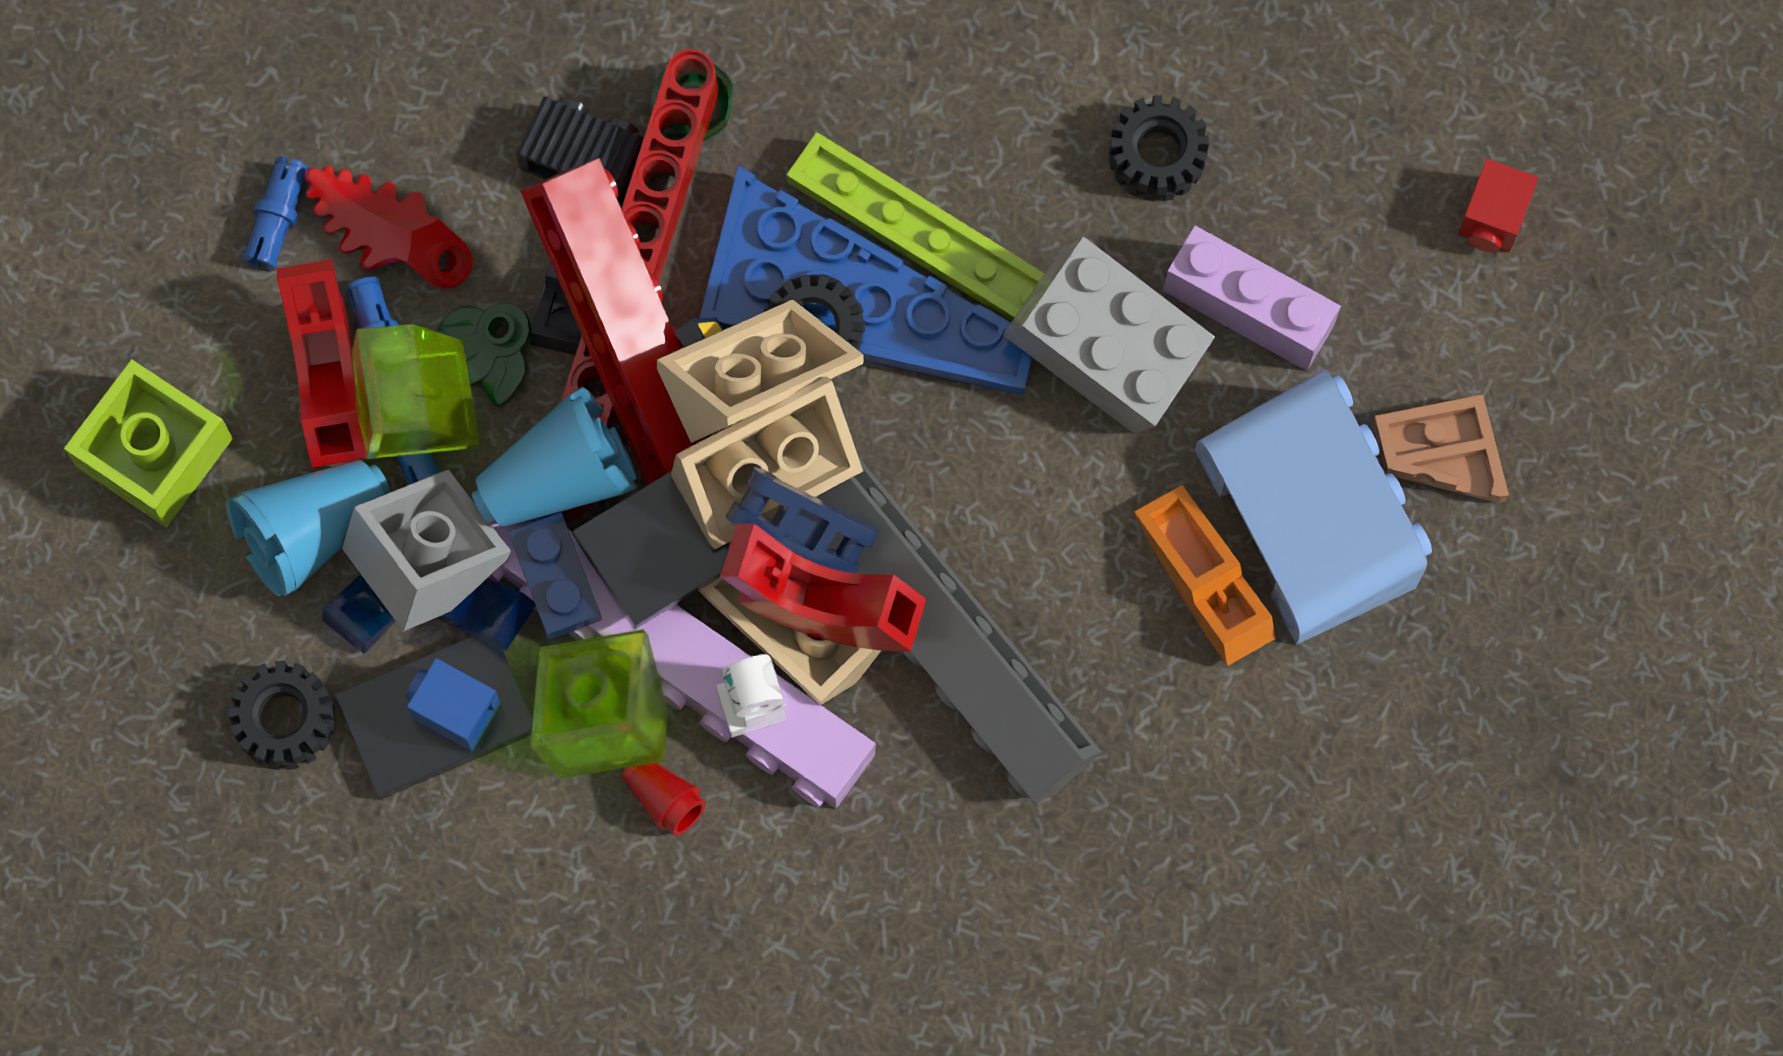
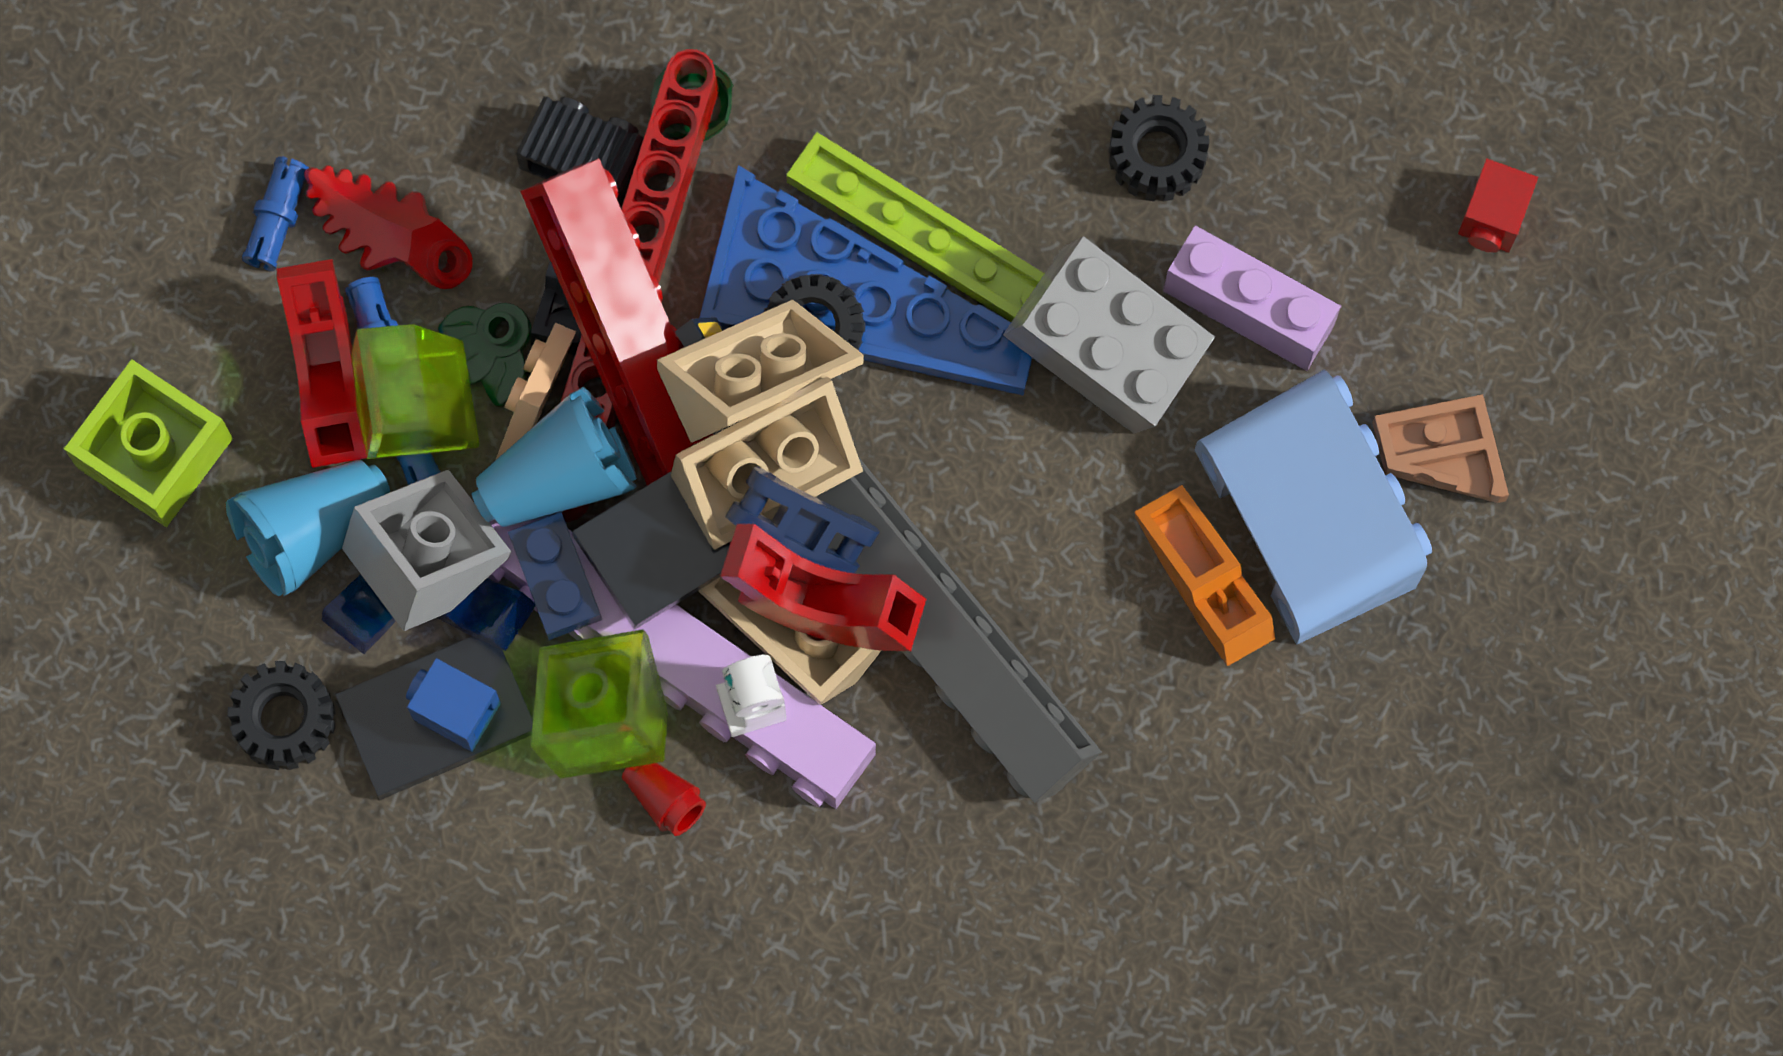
none -> light nougat wing [496,323,576,459]

